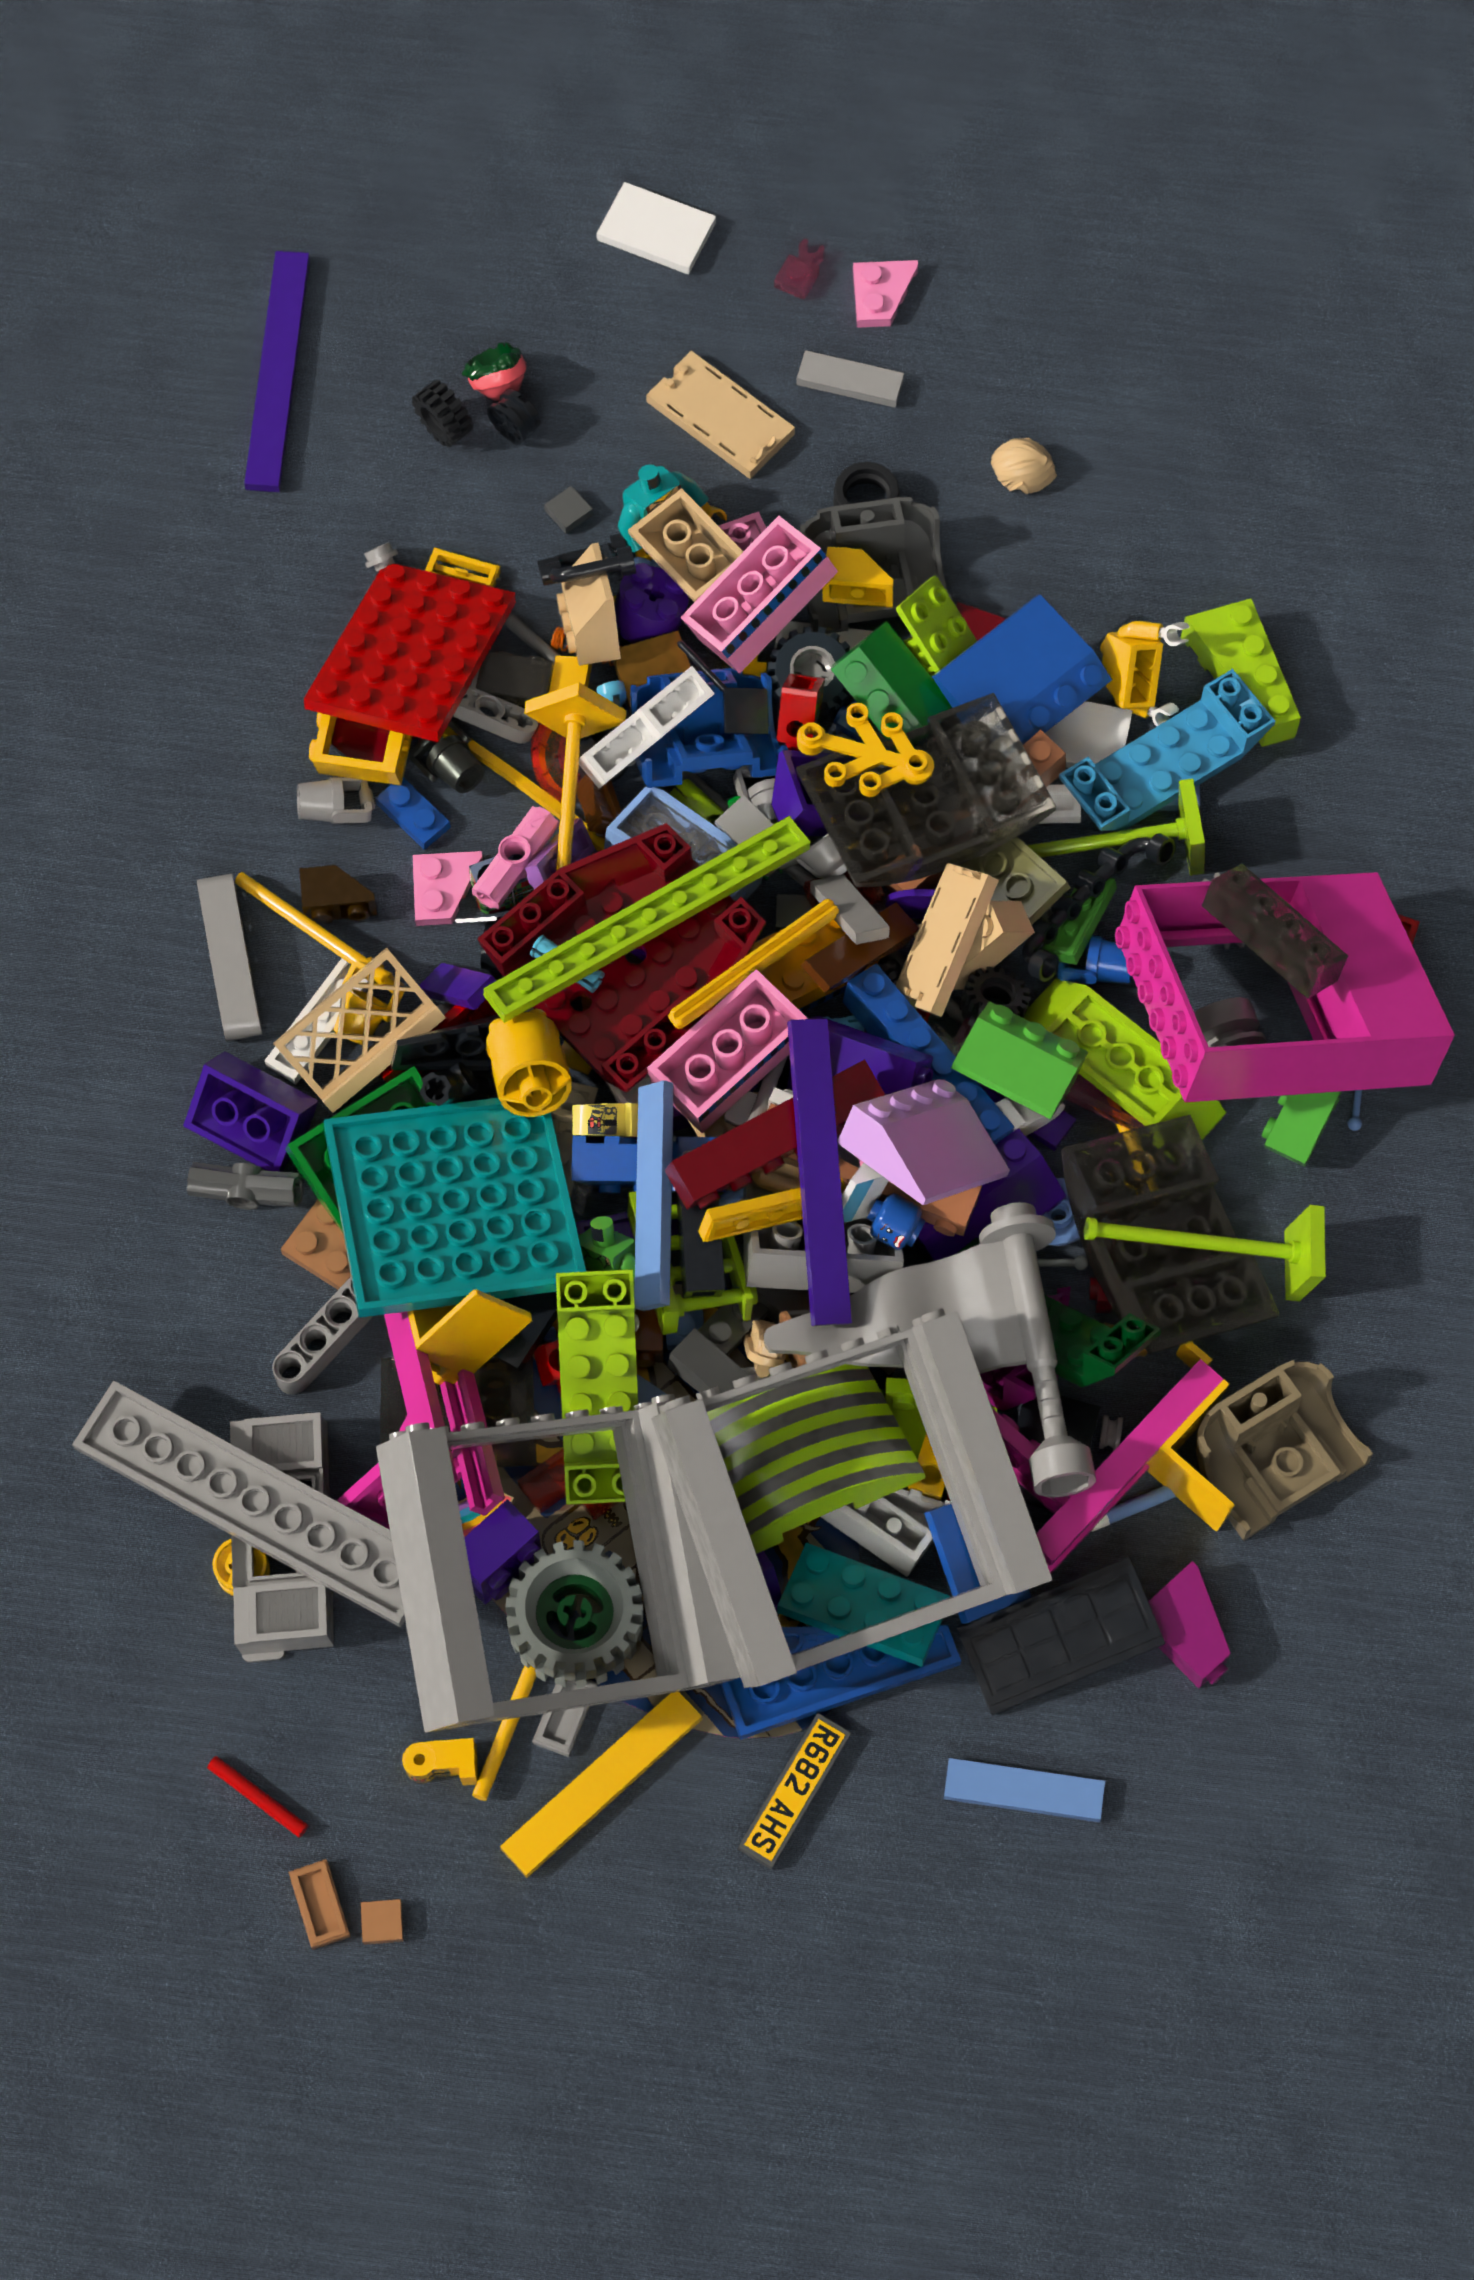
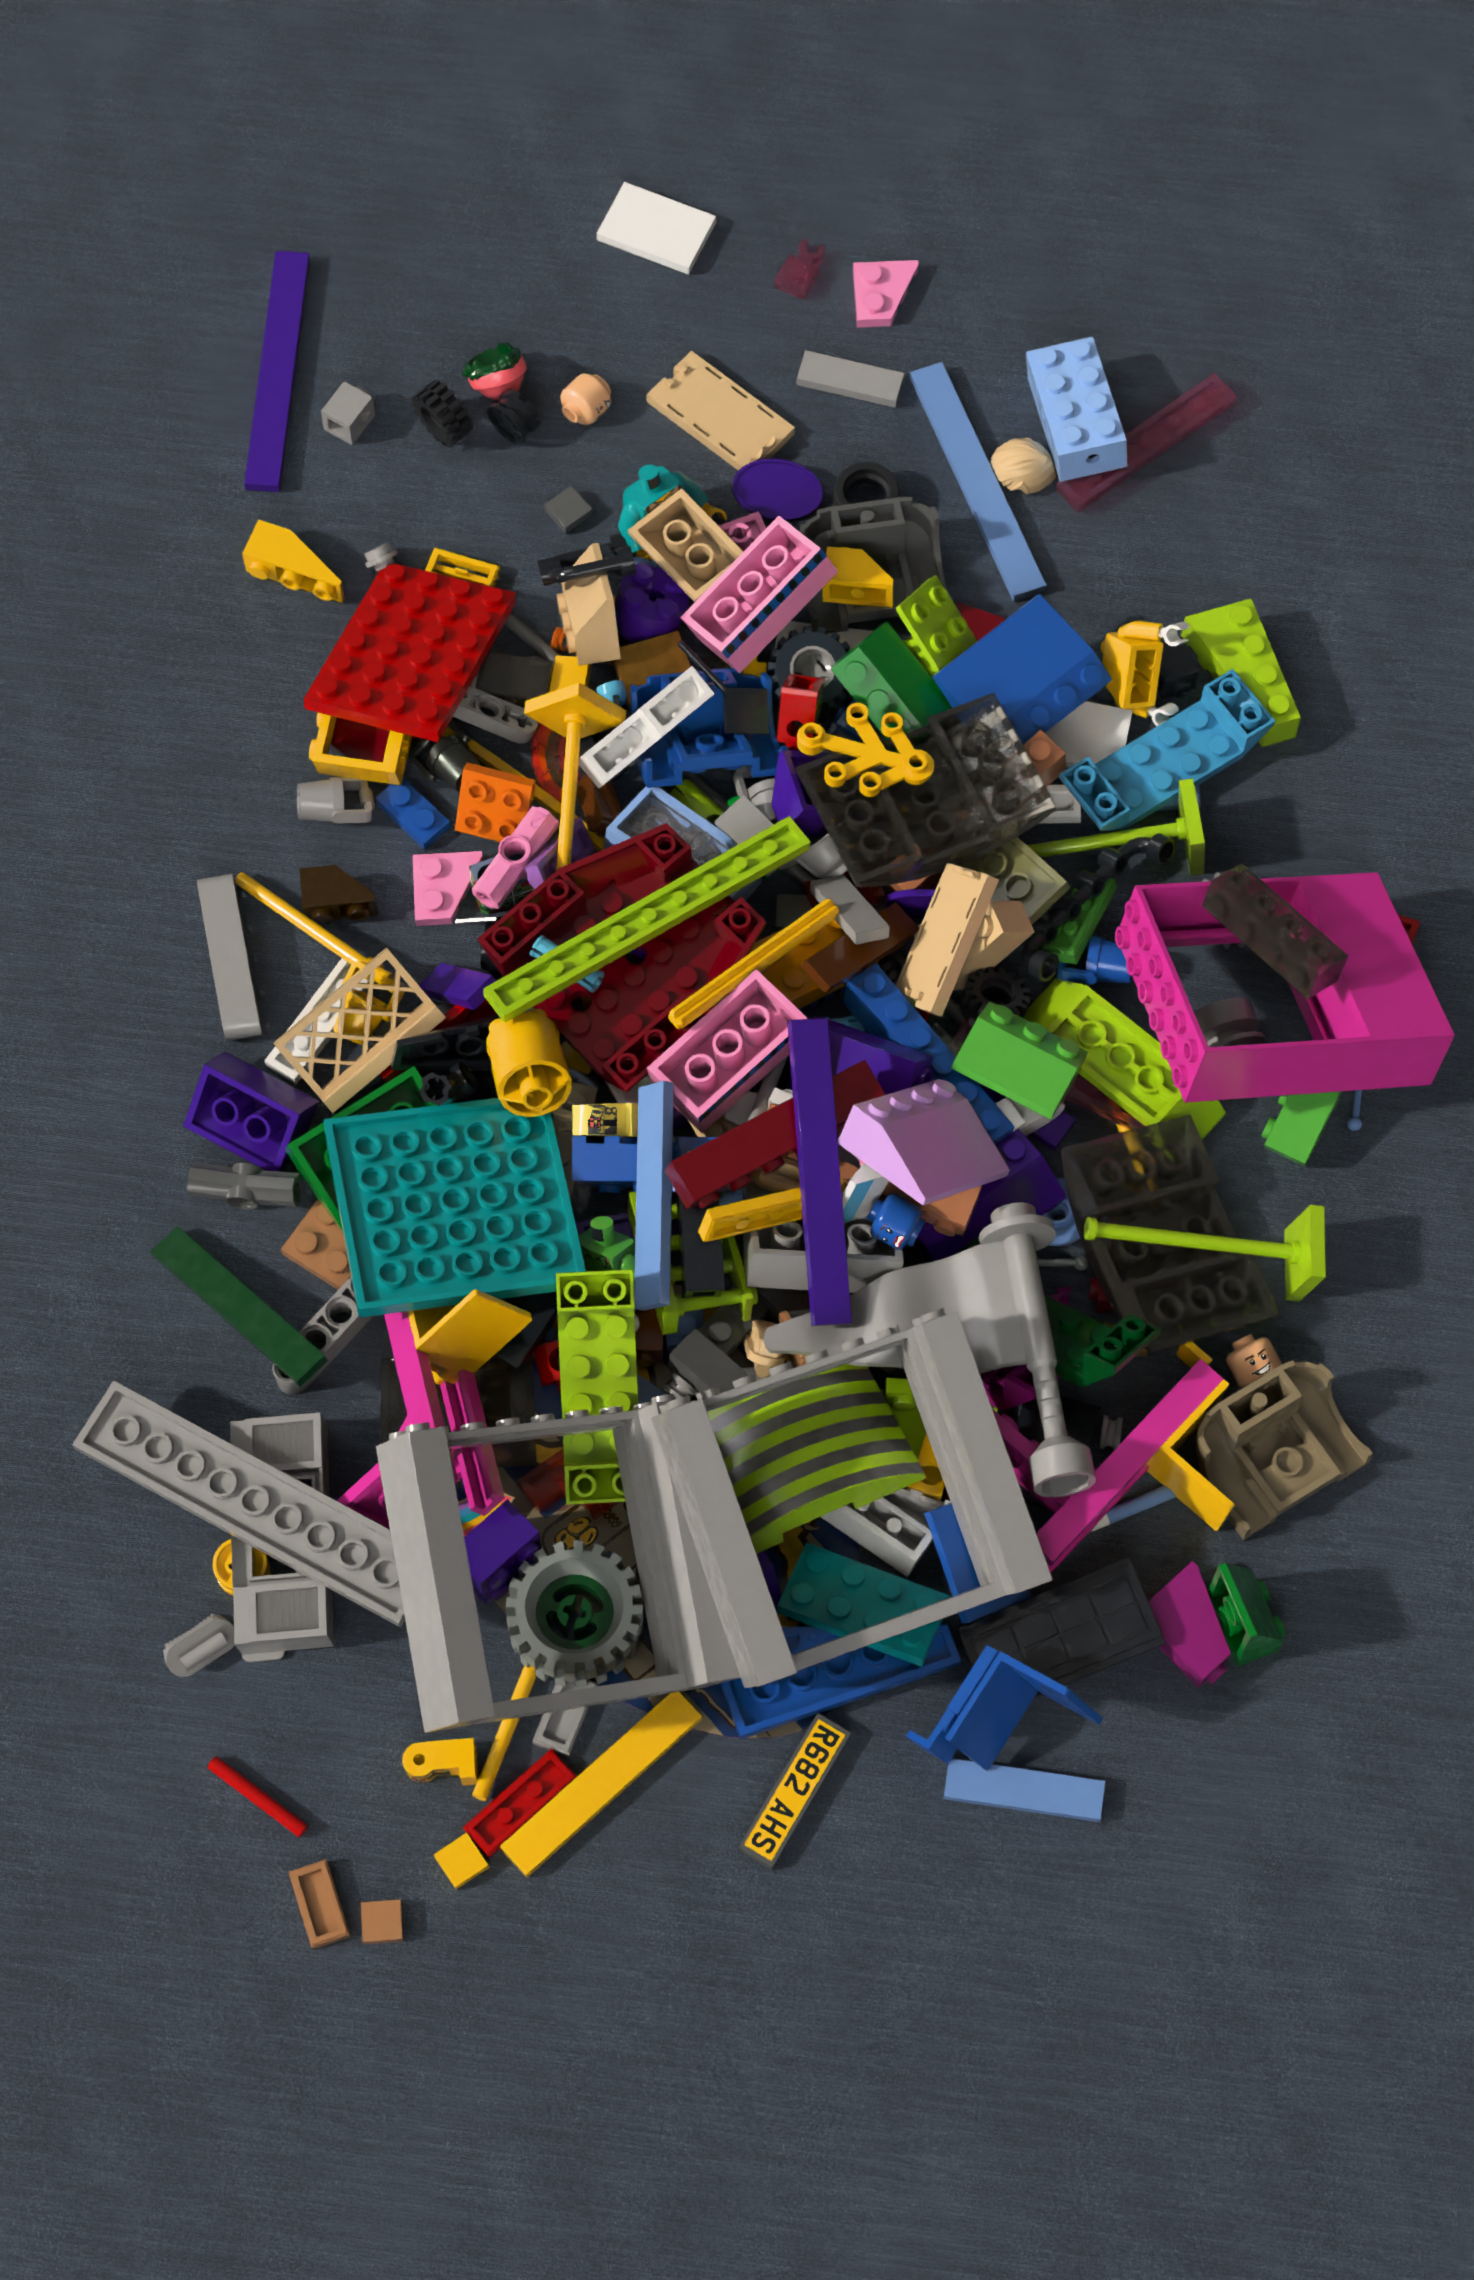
none -> dark green tile [150,1226,328,1387]
none -> light grey piece [163,1614,235,1677]
none -> yellow slope [242,519,345,603]
none -> light grey brick [321,381,375,445]
none -> yellow tile [434,1833,489,1890]
none -> orange plate [455,762,536,842]
none -> red tile [462,1748,577,1859]
none -> light nougat head [560,373,611,425]
none -> light grey bush [662,1373,699,1399]
none -> dark purple piece [732,459,823,521]
none -> blue piece [906,1645,1104,1771]
none -> medium blue tile [910,362,1046,602]
none -> light blue brick [1026,336,1127,482]
none -> clear pink plate [1056,373,1237,513]
none -> black brick [1157,637,1198,699]
none -> green slope [1207,1563,1285,1667]
none -> light nougat head [1226,1333,1282,1388]

